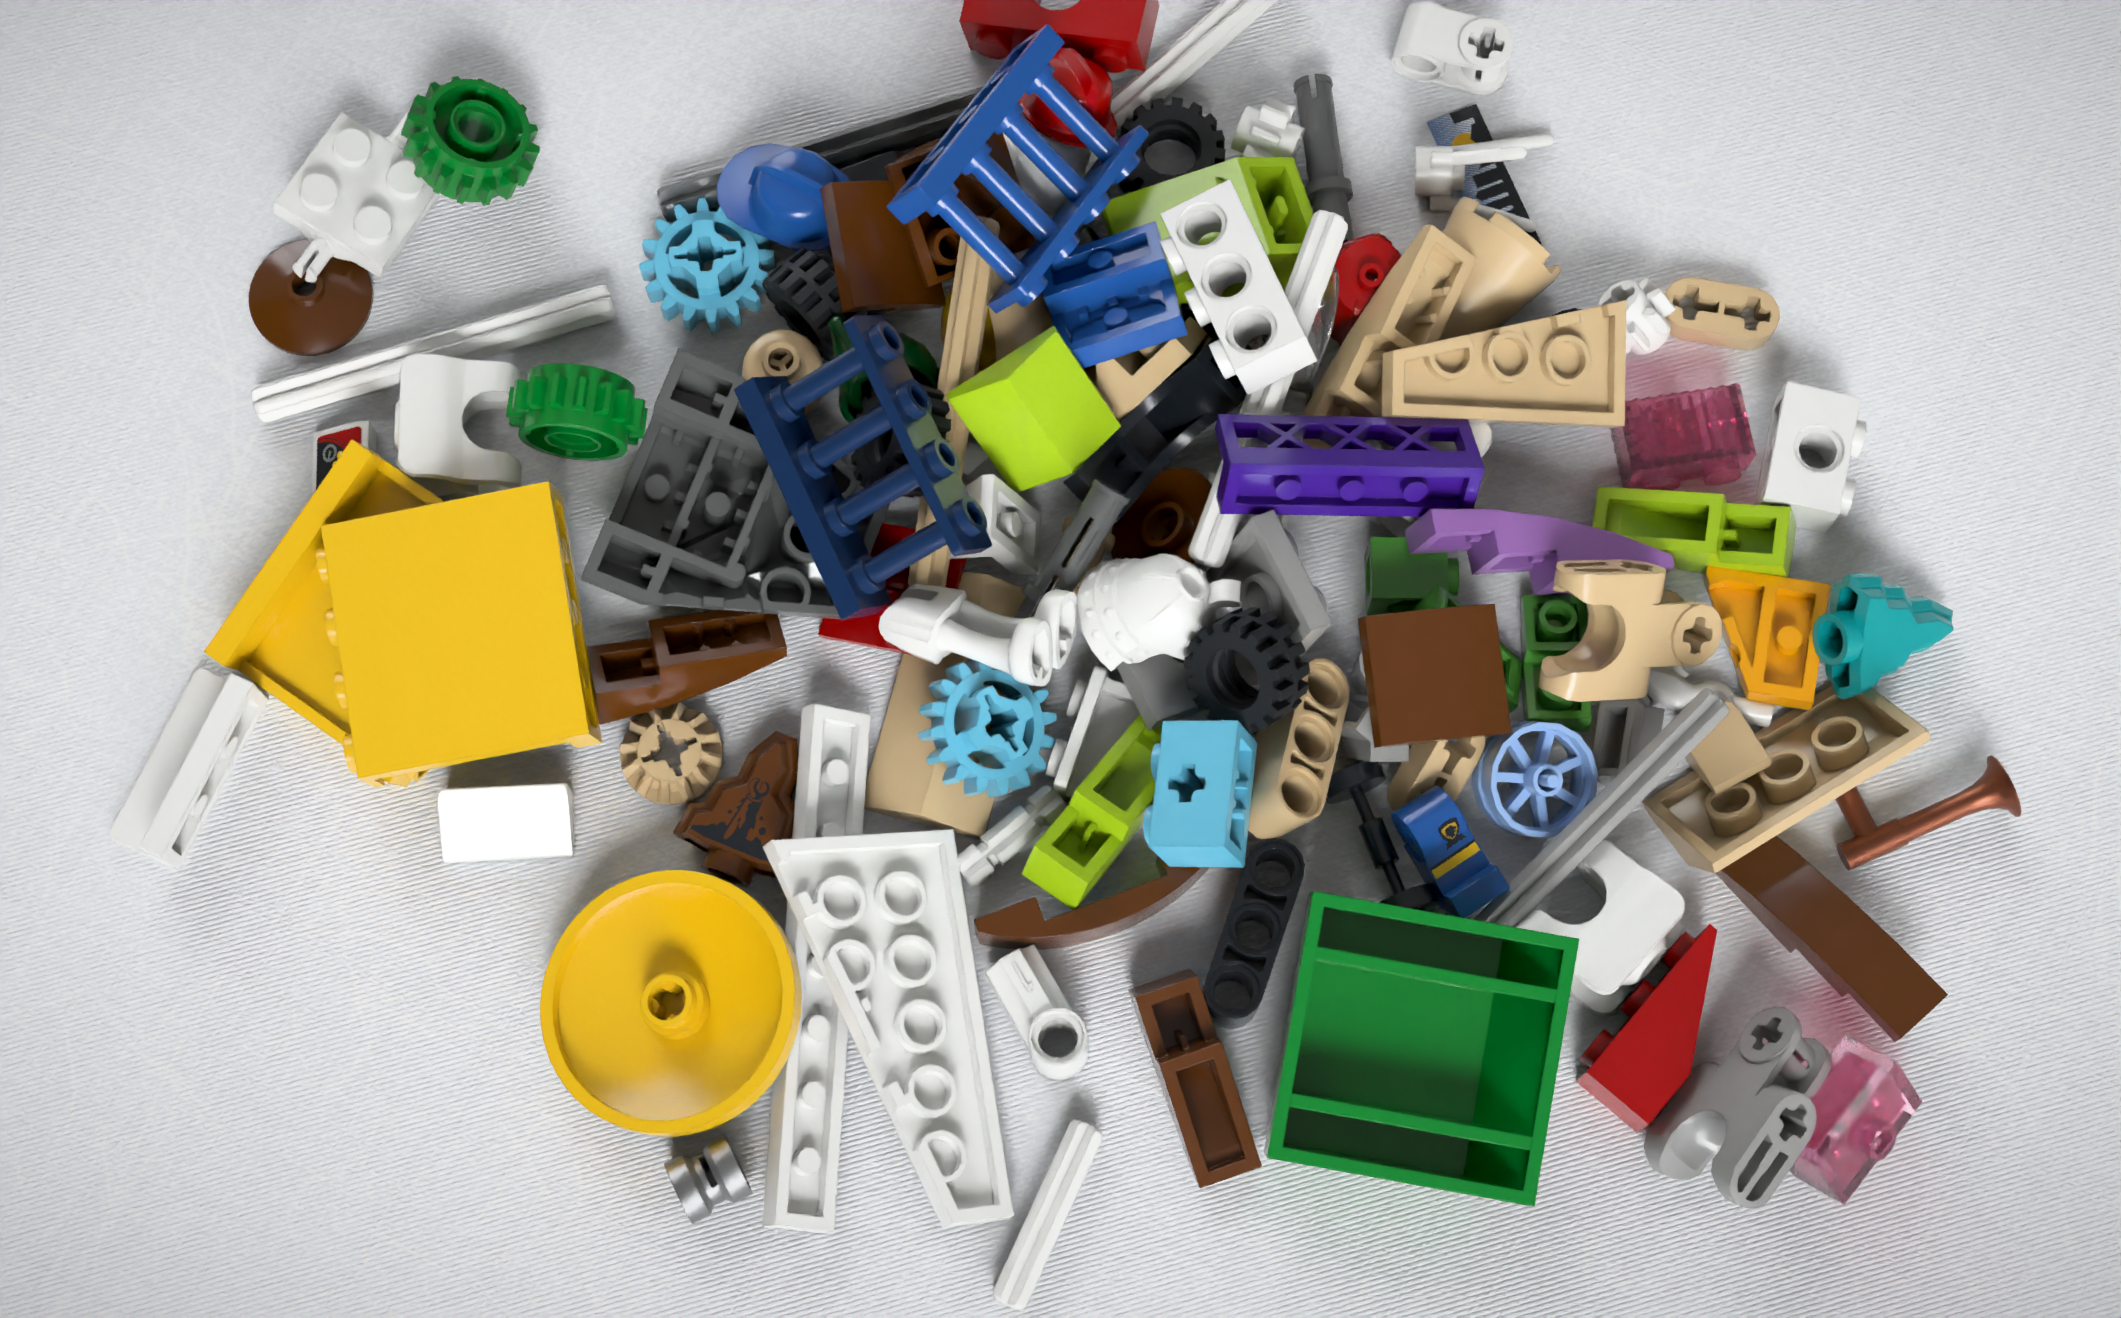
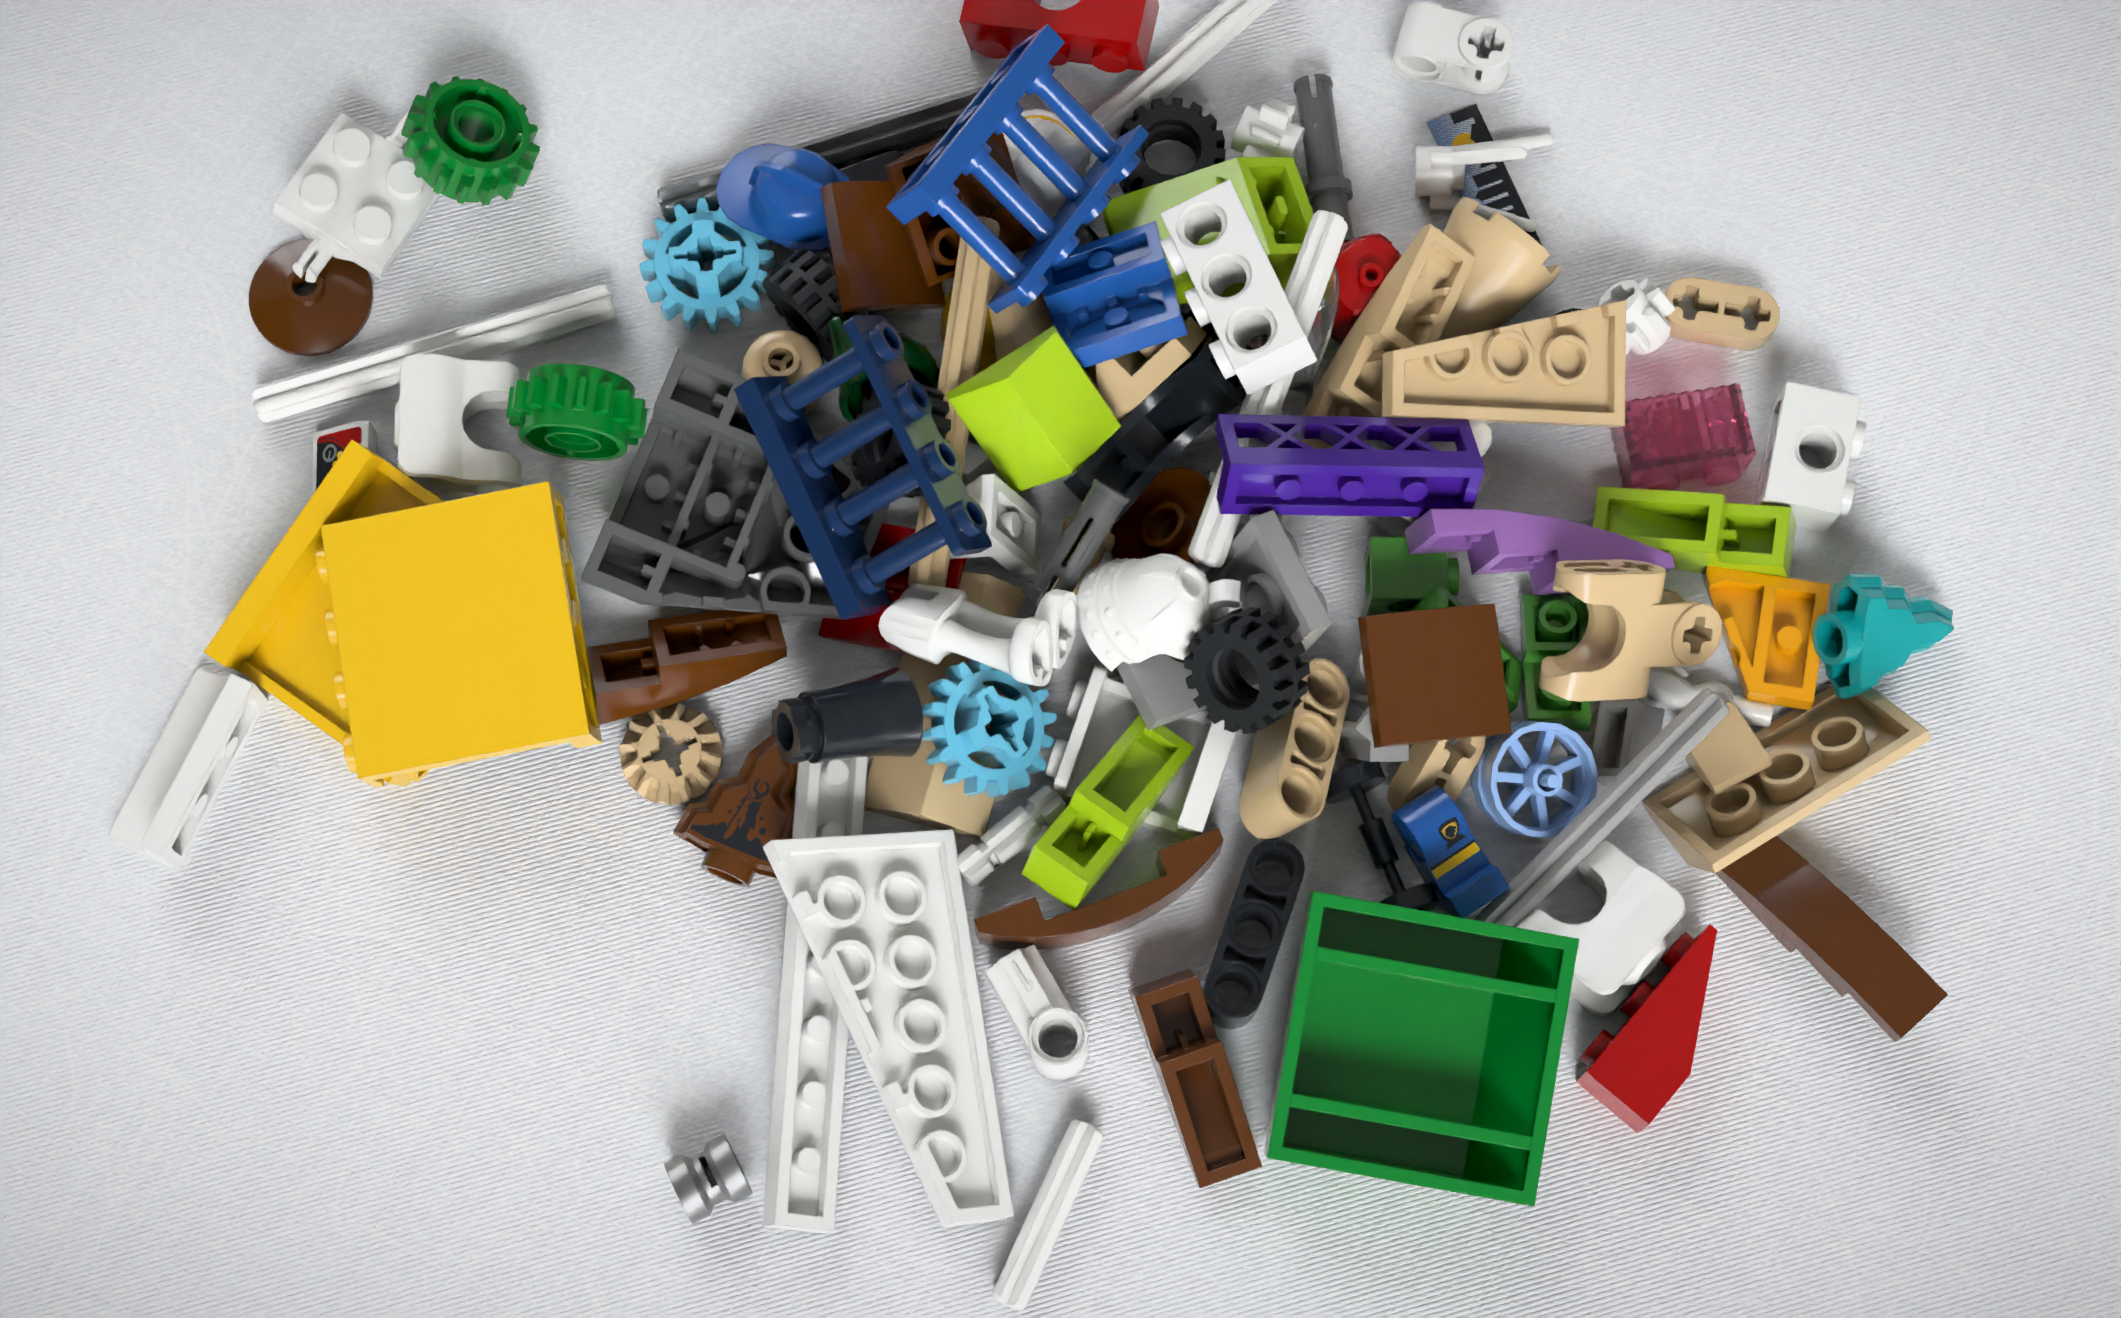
white slope [438,783,574,863] -> none
yellow dish [540,870,802,1137] -> none
red piece [1018,48,1117,148] -> none
medium azure brick [1143,720,1257,868] -> none
light grey piece [1644,1006,1832,1208] -> none
clear pink brick [1790,1035,1922,1205] -> none
copper piece [1835,755,2022,871] -> none
none -> black plant [771,667,923,764]

